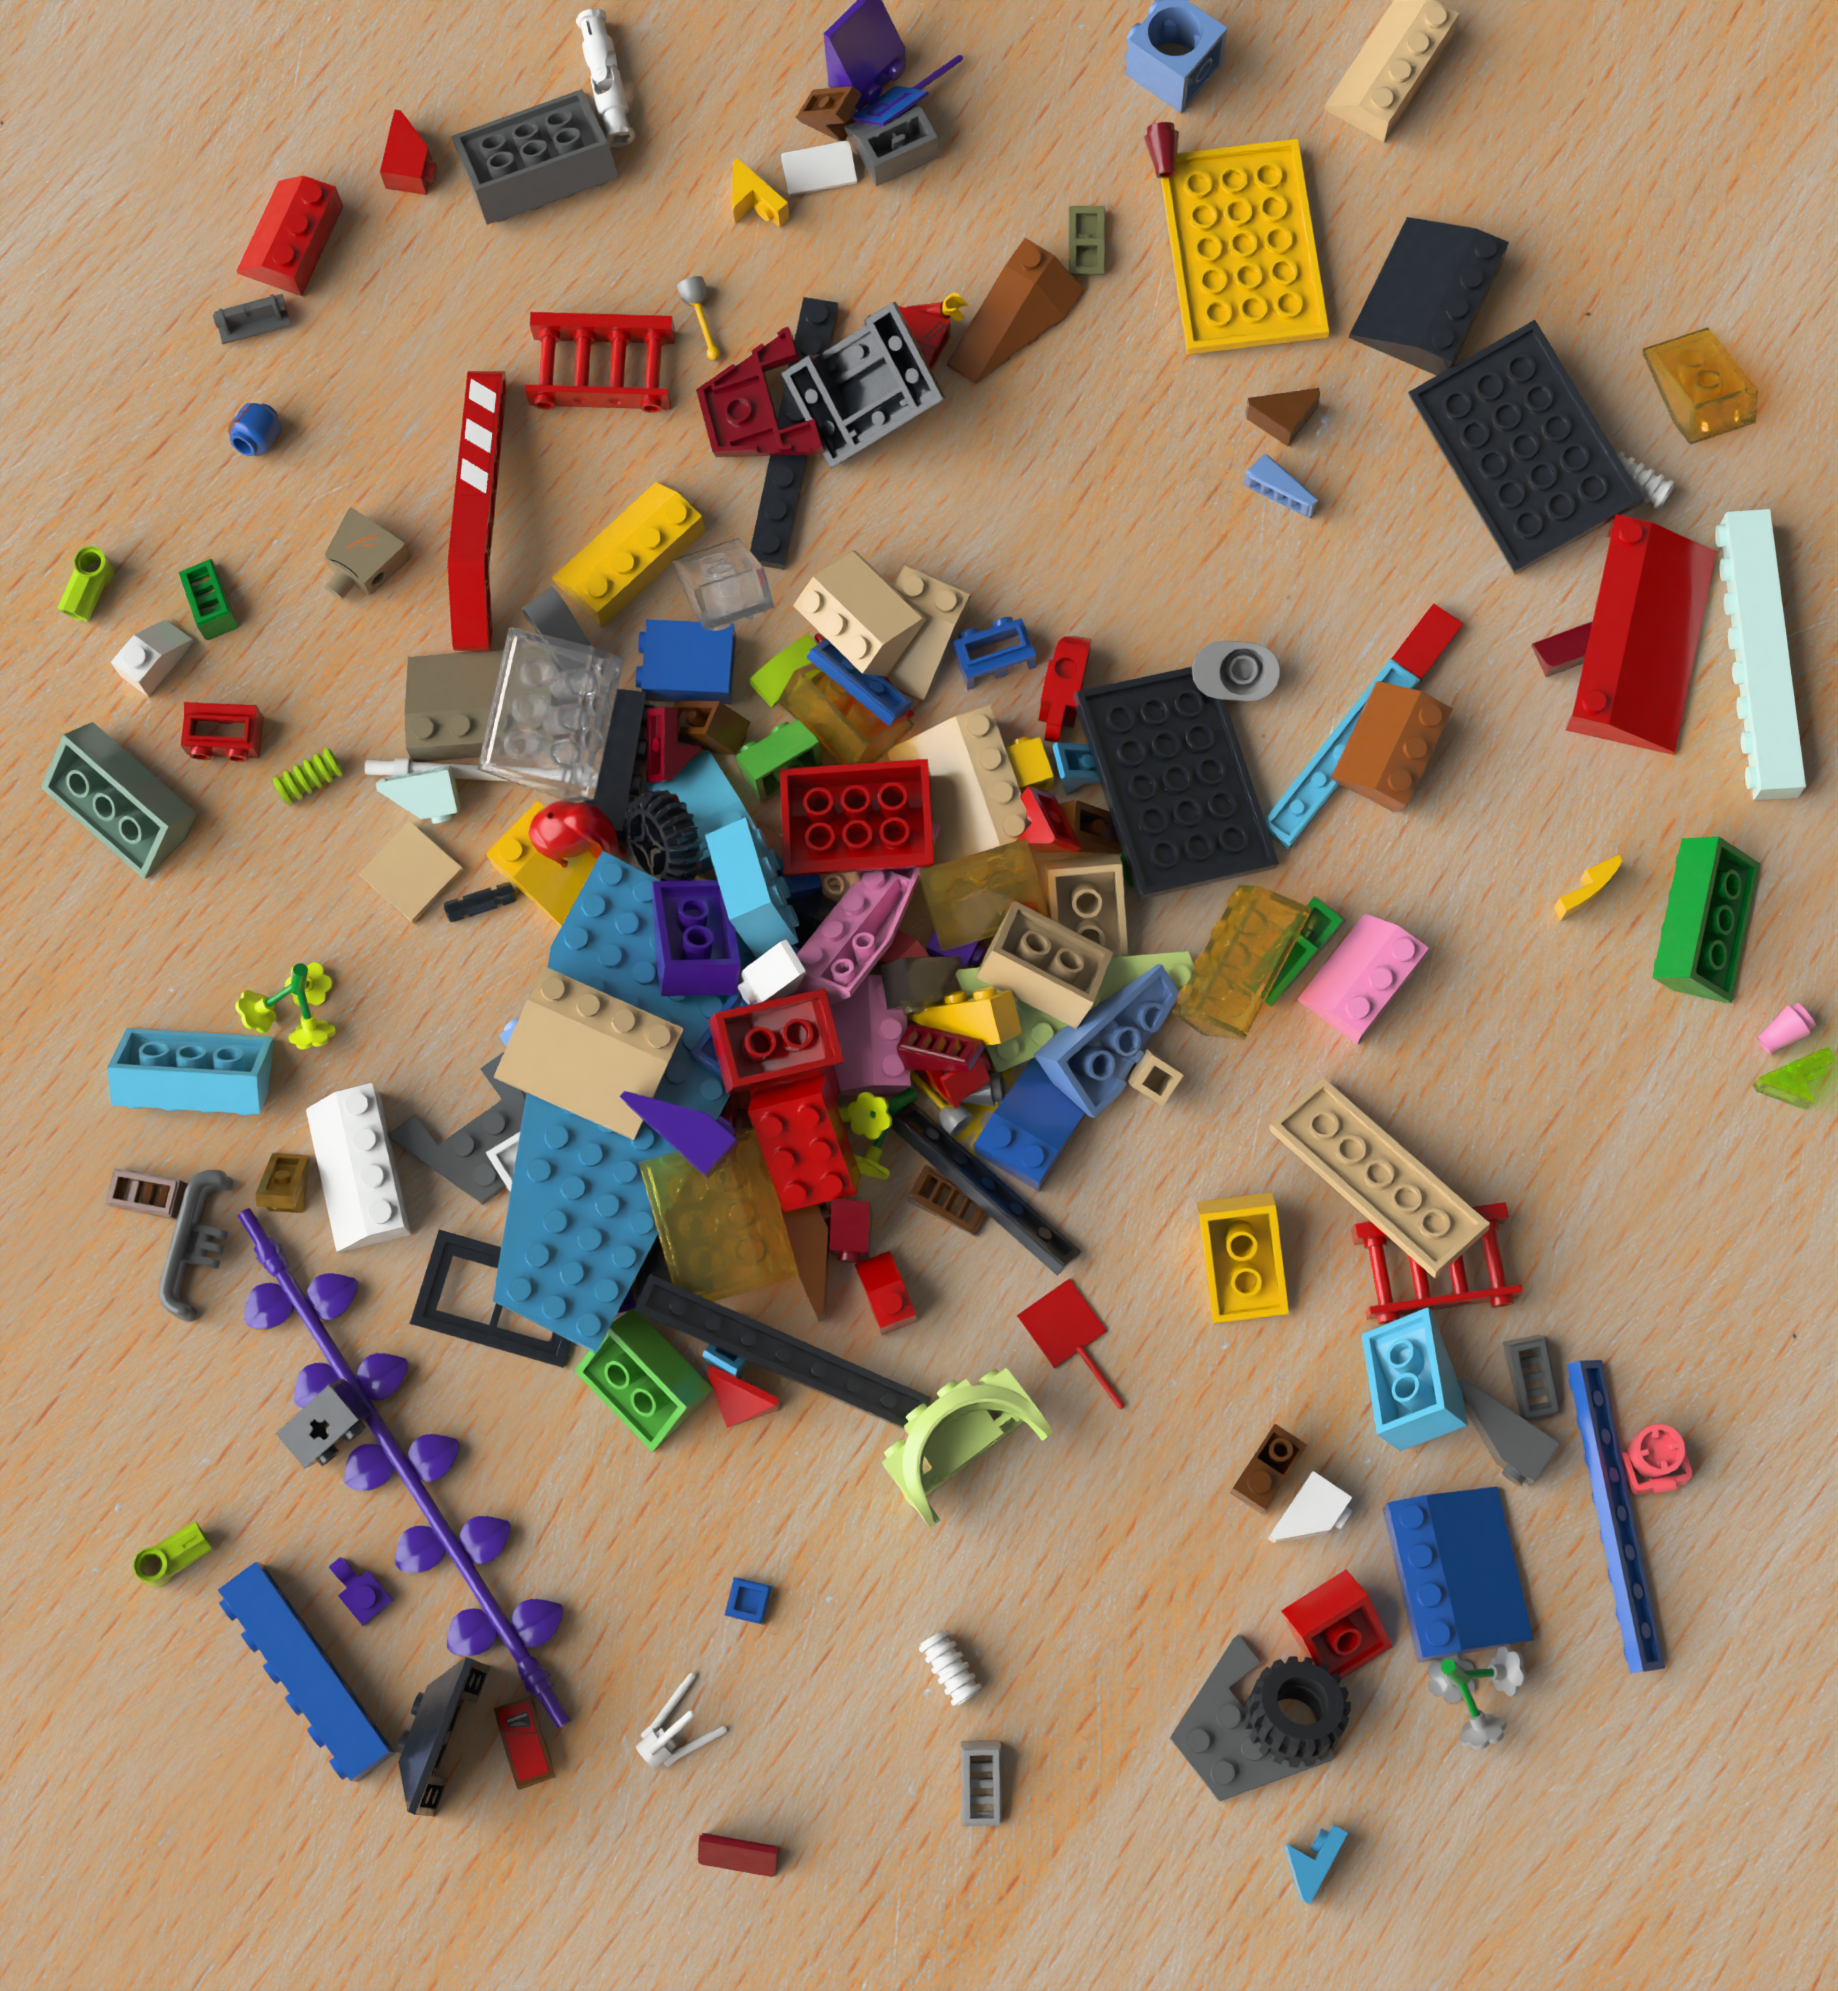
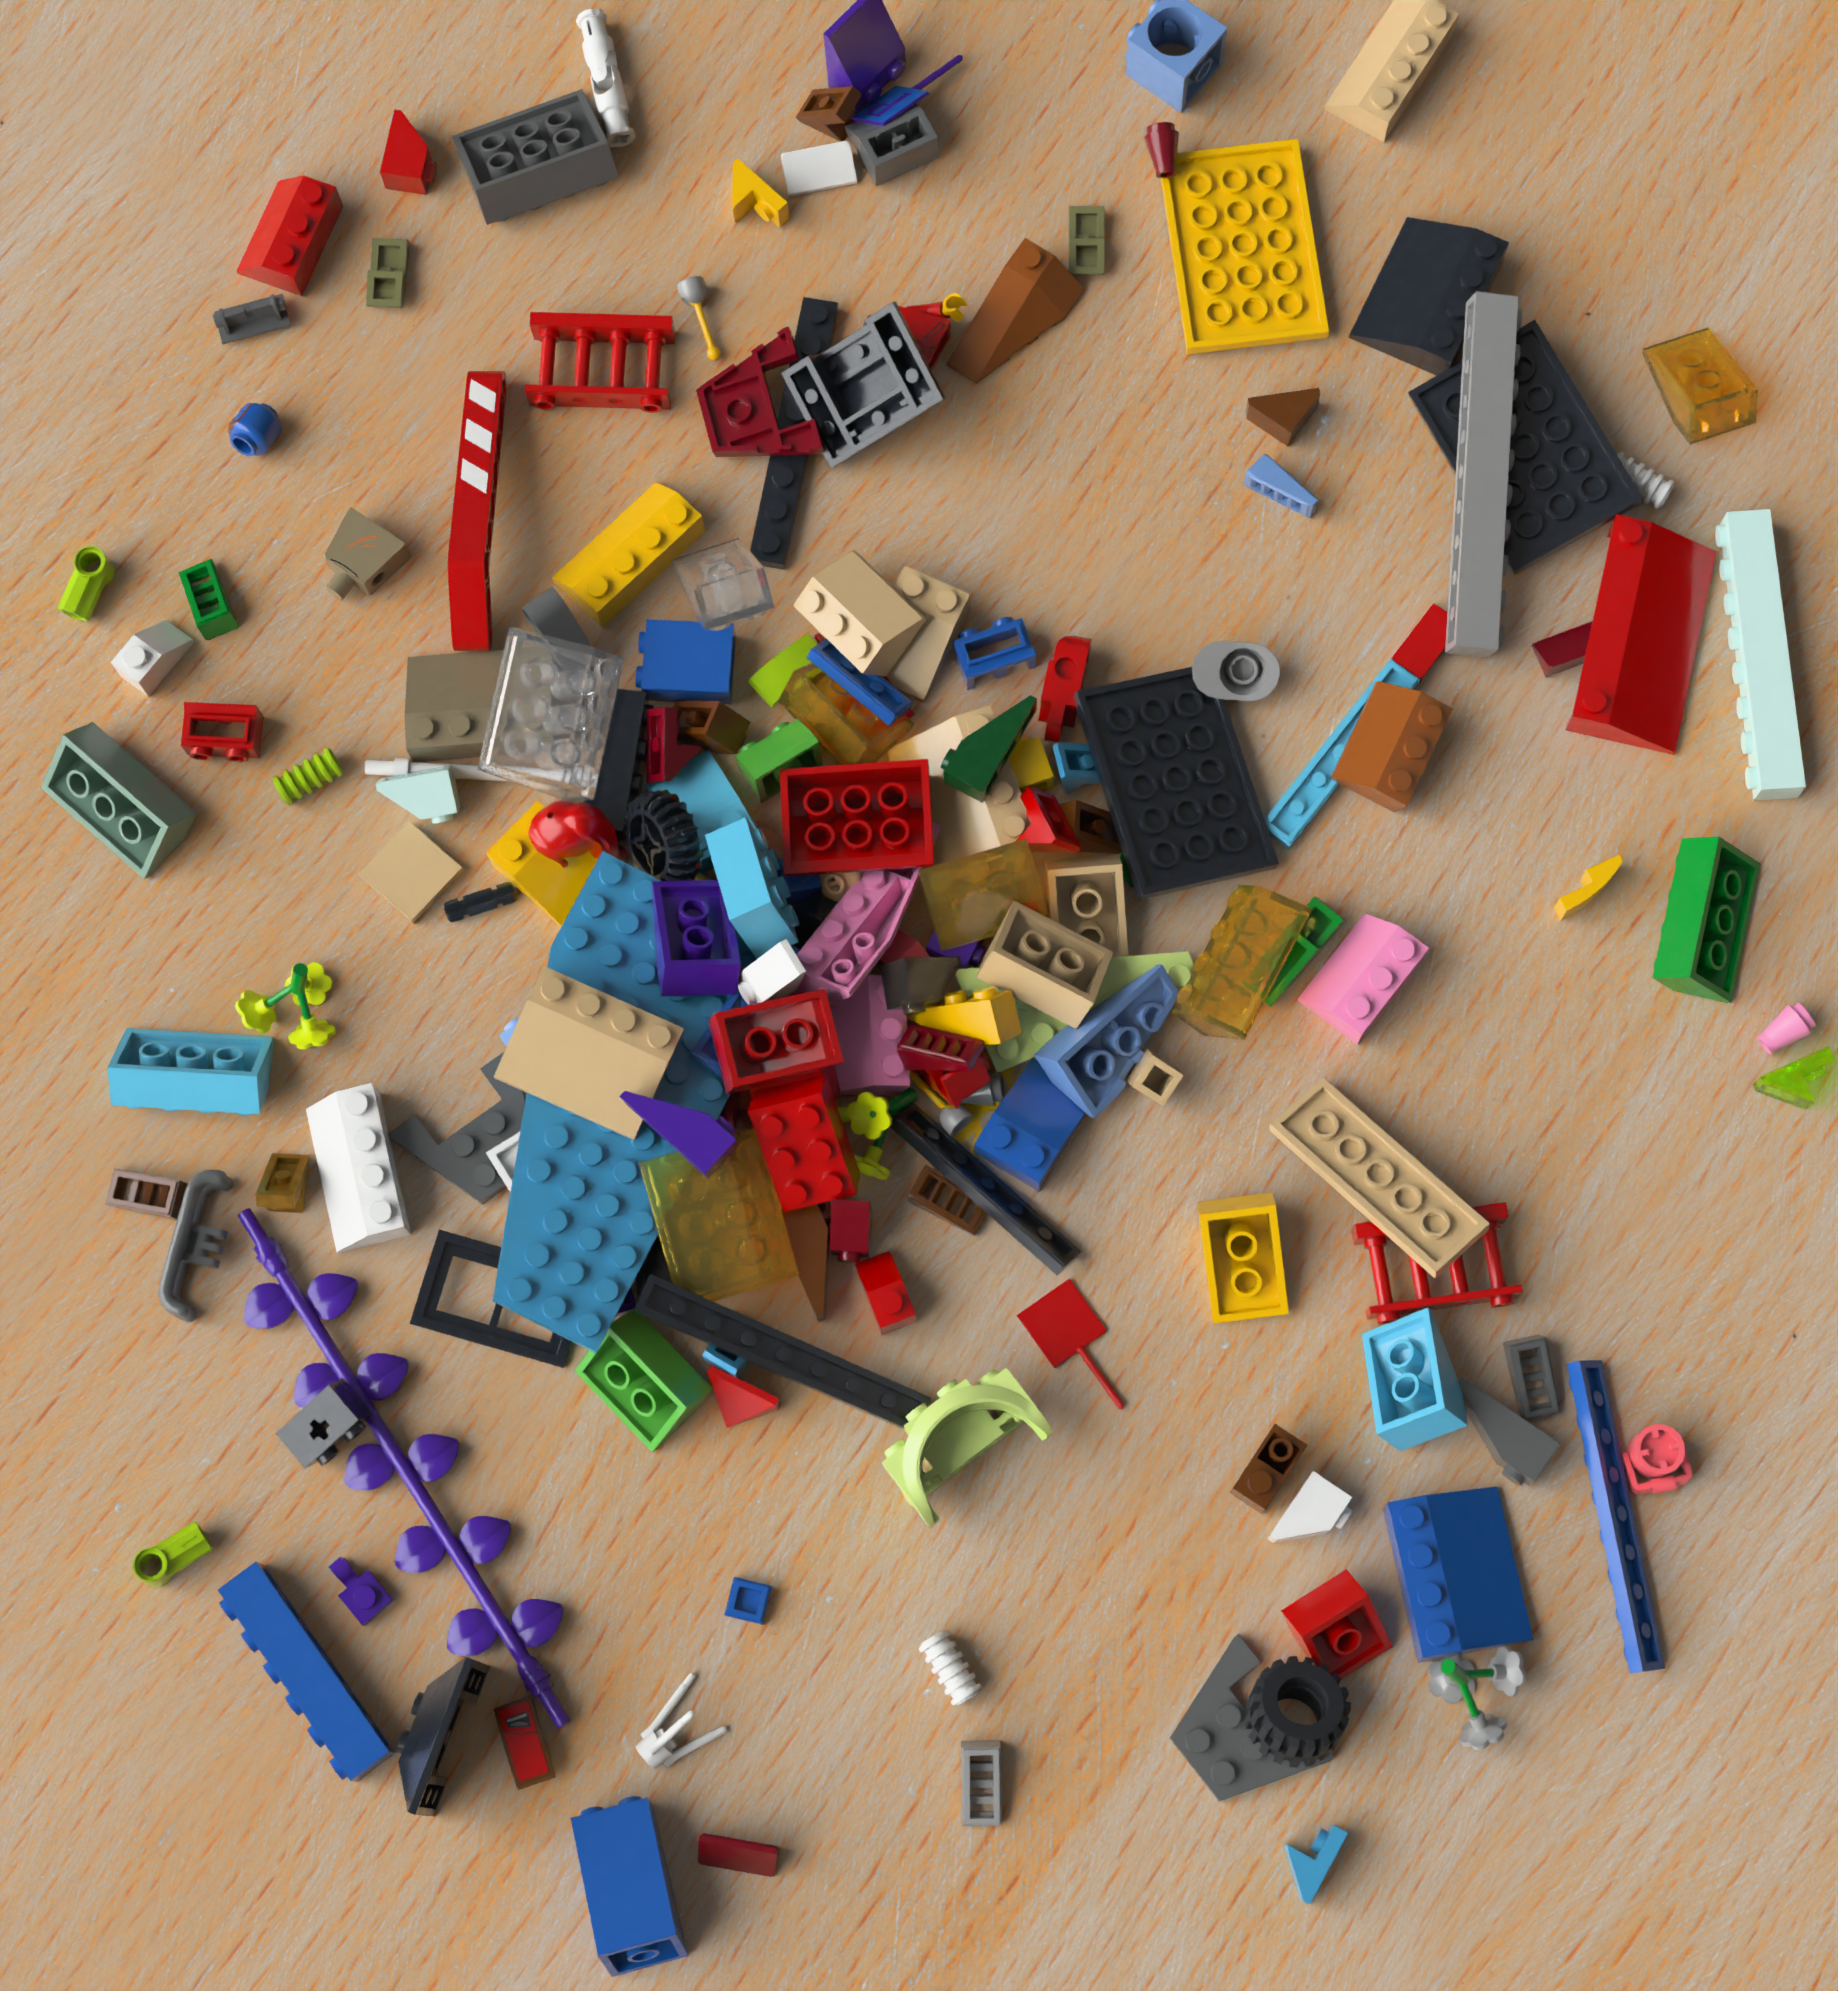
none -> olive slope [366,238,410,308]
none -> blue slope [571,1796,688,1977]
none -> dark green slope [941,695,1037,803]
none -> light grey brick [1445,291,1522,658]

